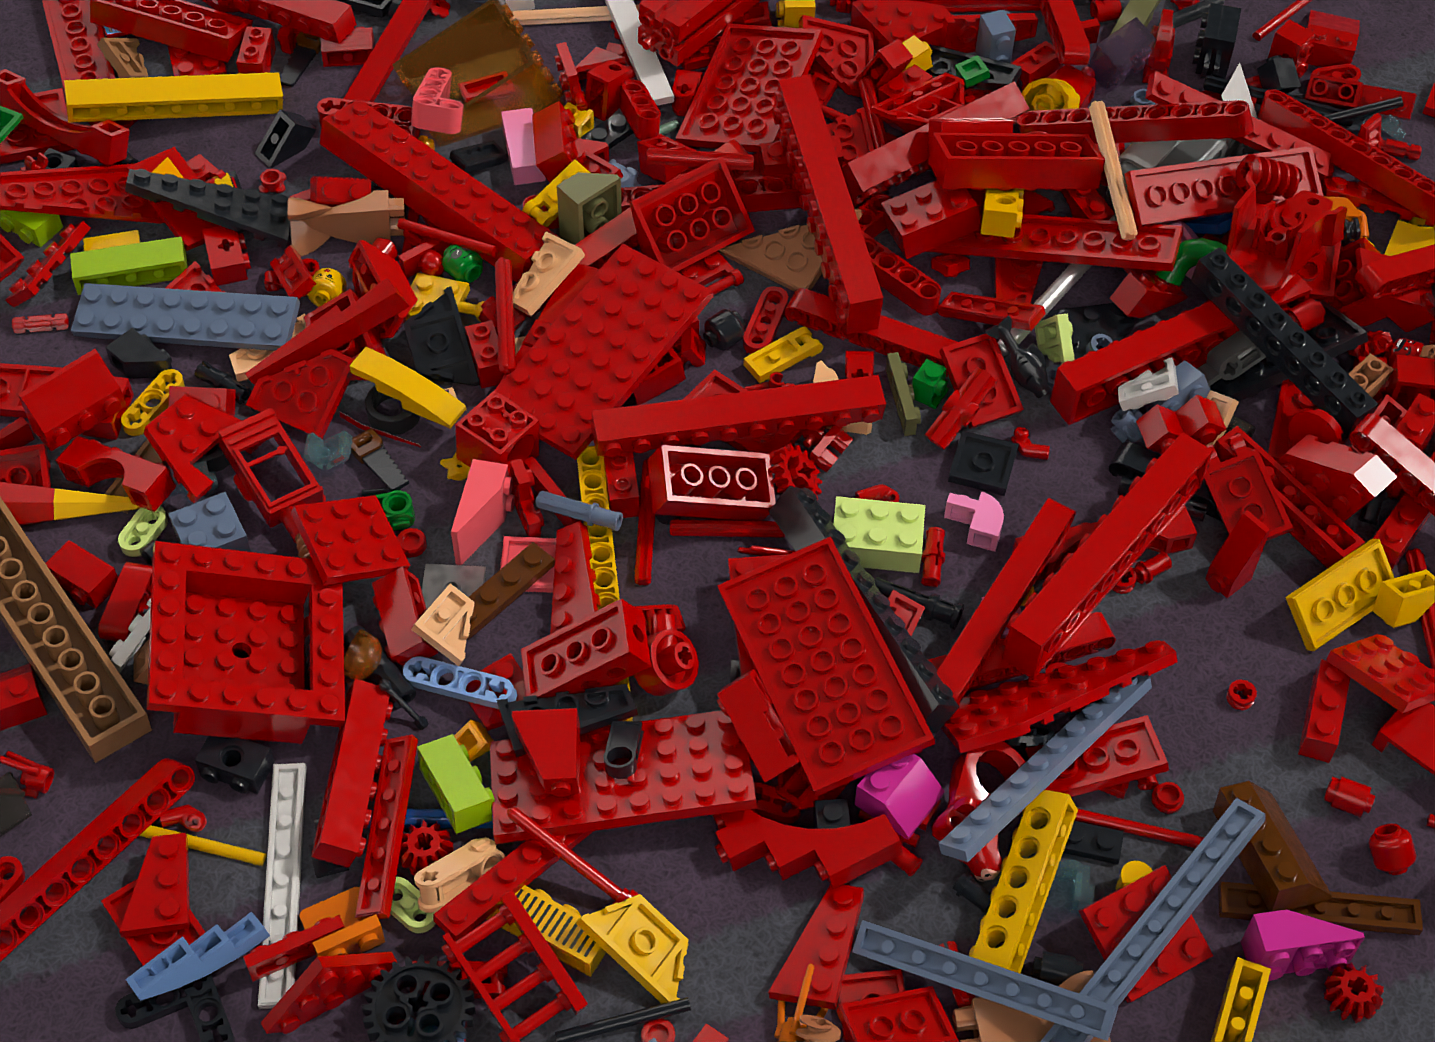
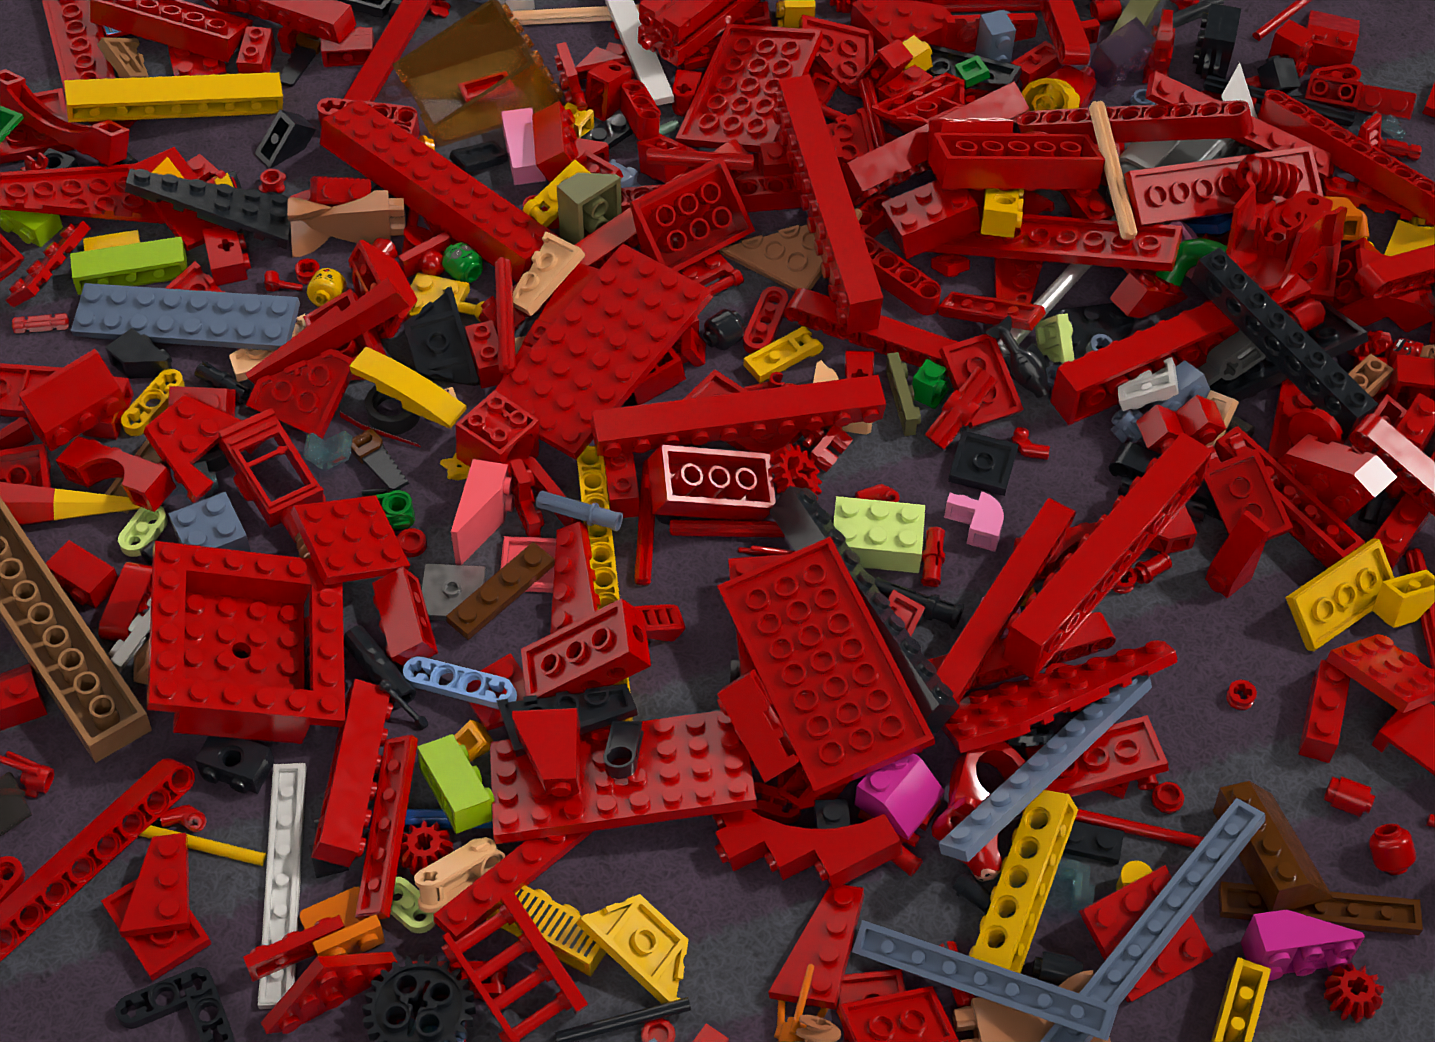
medium blue slope [125,912,270,1001] -> none
red plate [270,245,316,299] -> none
clear orange hair [344,629,382,680] -> none
red bar [397,218,498,257] -> none
coral beam [411,67,463,134] -> none
light nougat wing [411,583,475,666] -> none
red piece [507,807,639,904] -> none
red piece [634,614,699,696] -> none
black bar [1323,96,1403,123] -> none
black bush [1343,217,1361,243] -> none

